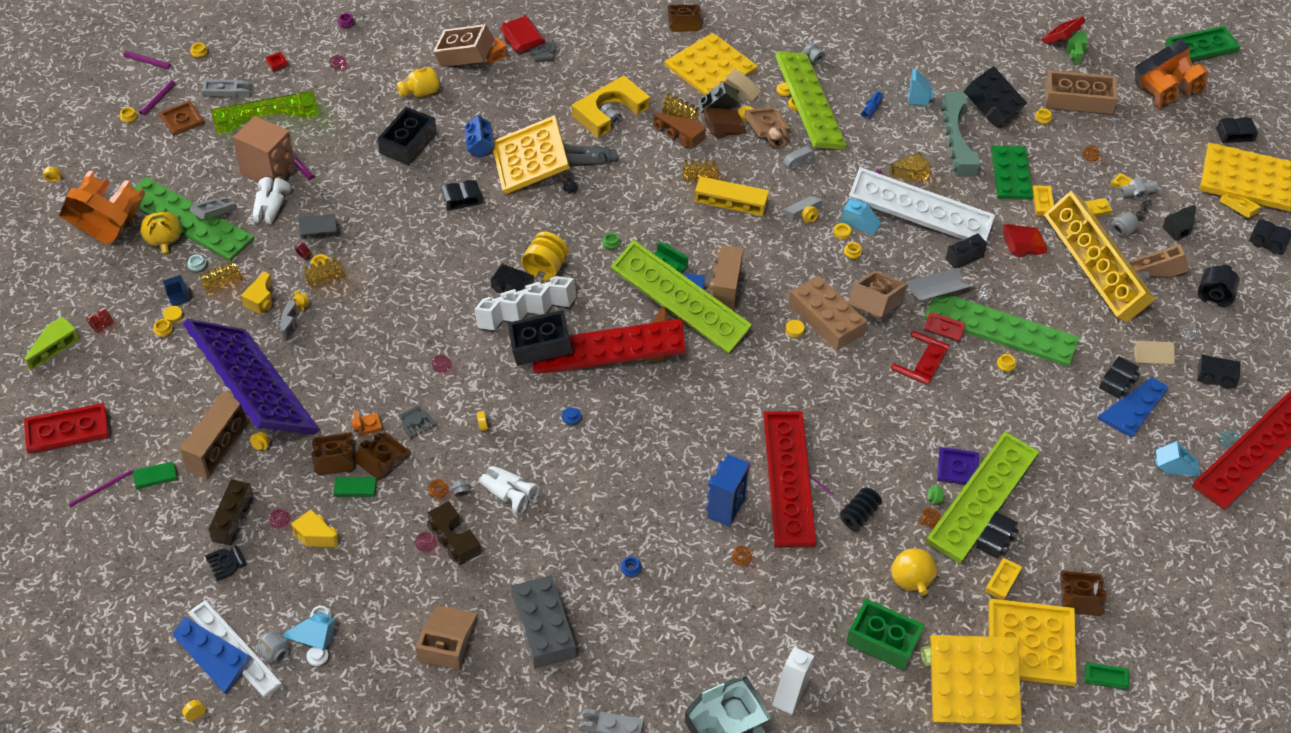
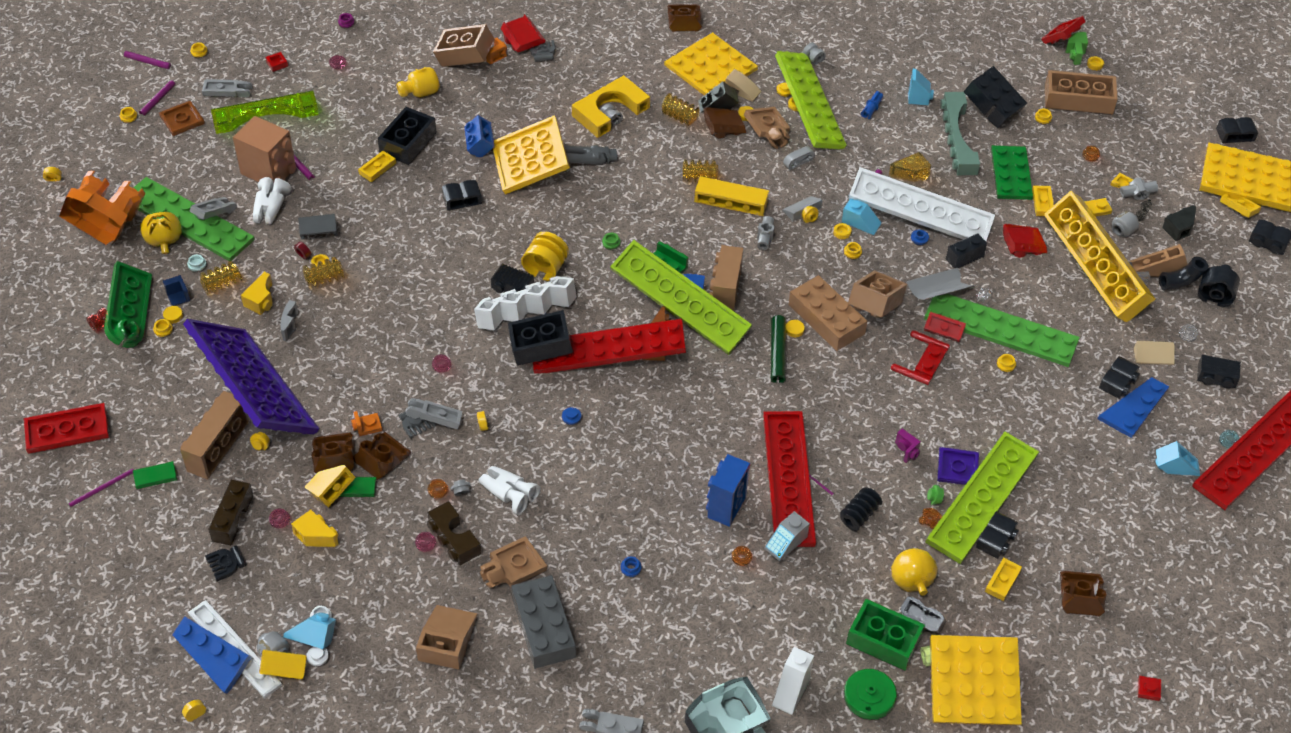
lime slope [24,316,79,371] -> none
yellow plate [292,290,309,312] -> none
black plate [562,178,578,194] -> none
dark orange slope [653,113,706,150] -> none
yellow plate [988,599,1076,687] -> none
green tile [1084,662,1129,690] -> none
orange piece [1135,38,1208,110] -> none
green plate [1165,26,1241,62] -> none
none -> green plate [104,261,152,348]
none -> yellow slope [259,649,306,679]
none -> yellow slope [305,465,356,508]
none -> yellow plate [358,151,396,182]
none -> light grey hinge [405,398,463,430]
none -> medium nougat plate [480,536,547,588]
none -> light grey axle [757,216,774,250]
none -> slope [765,511,810,561]
none -> dark green piece [770,315,786,383]
none -> green wheel [844,669,897,720]
none -> magenta bracket [895,428,921,463]
none -> brick [900,597,947,634]
none -> blue plate [911,230,929,245]
none -> yellow tile [1087,56,1104,71]
none -> red plate [1138,675,1161,701]
none -> black cylinder [1159,257,1209,290]

